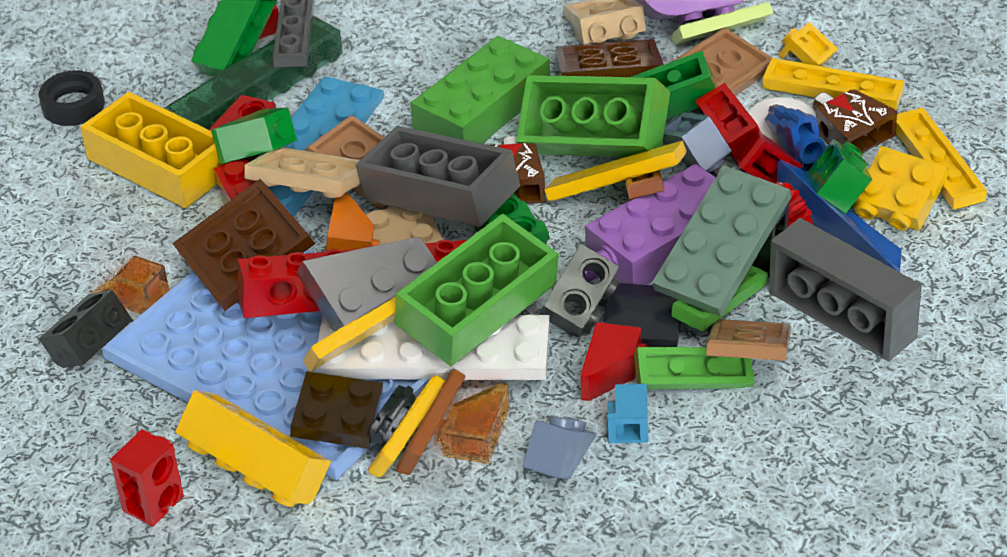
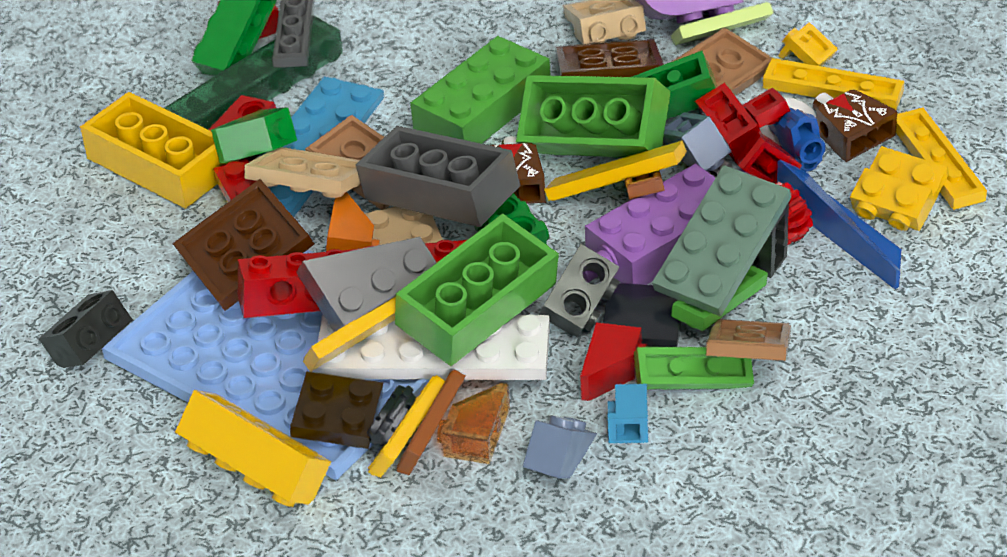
black tyre [38,70,105,126] -> none
clear orange slope [90,255,170,315] -> none
red brick [110,429,184,527] -> none
dark grey brick [769,218,922,362] -> none
green brick [808,138,873,214] -> none
none -> red plate [742,87,791,128]

